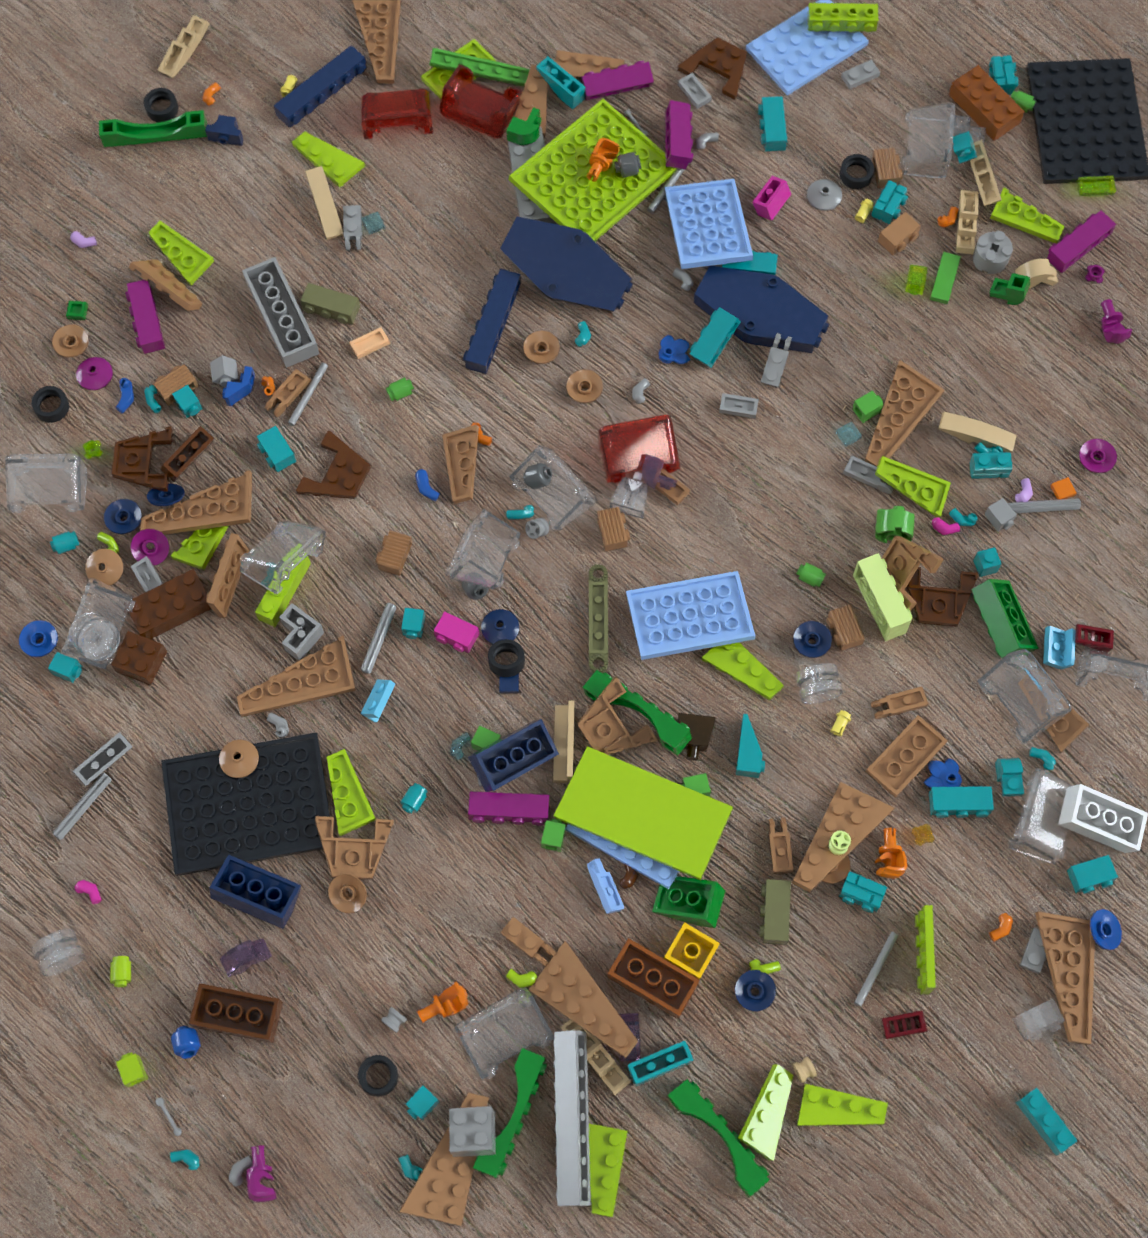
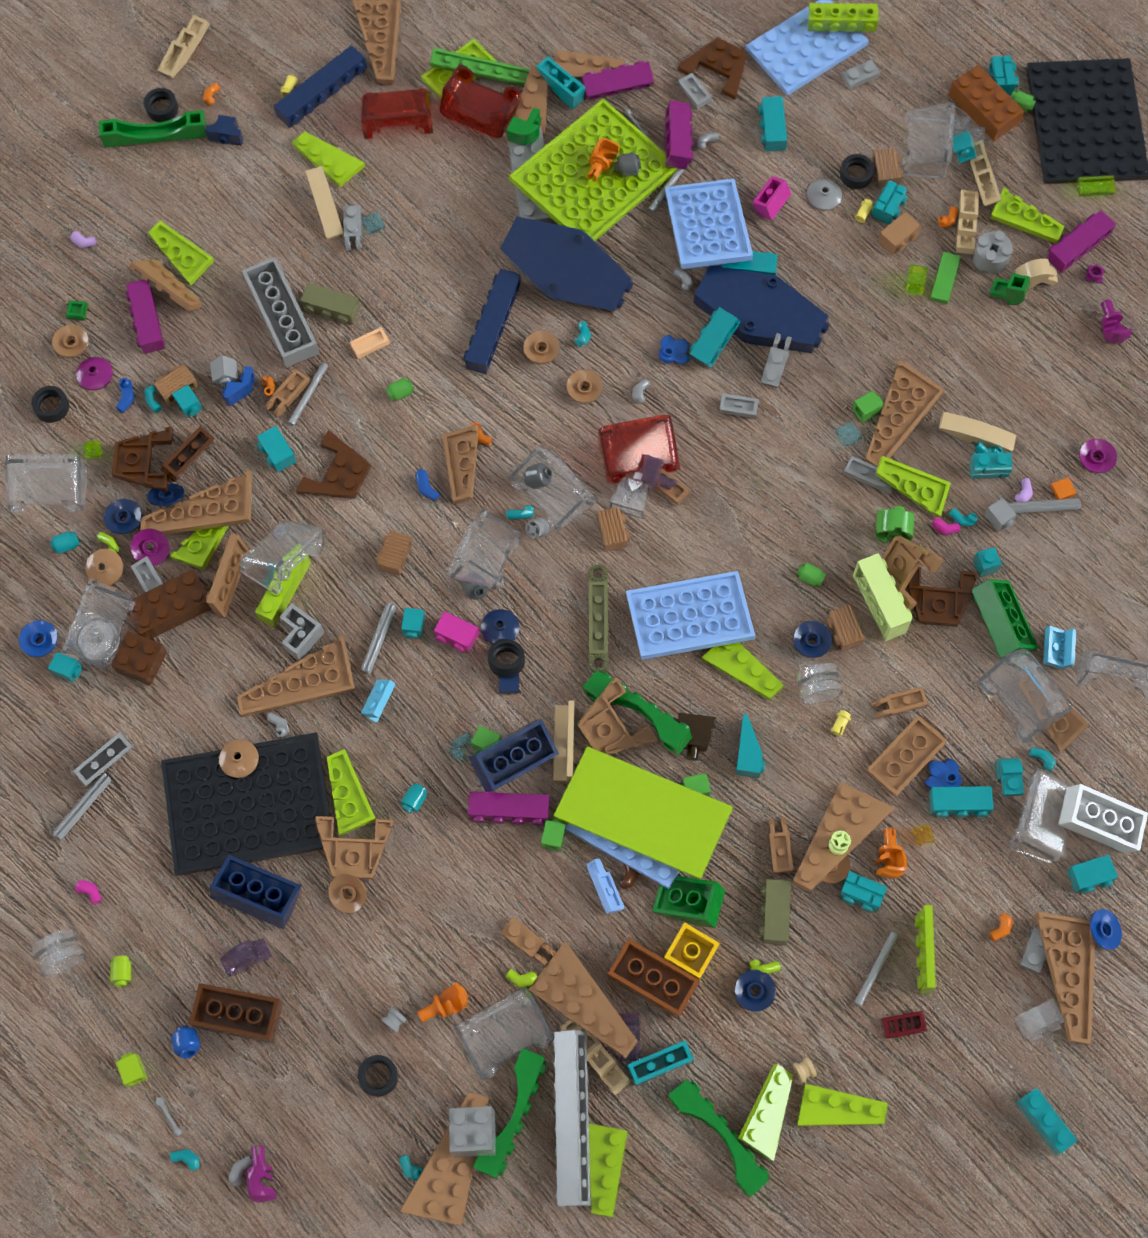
teal brick [406,1086,439,1121] -> none
dark red slope [1075,624,1114,652] -> none

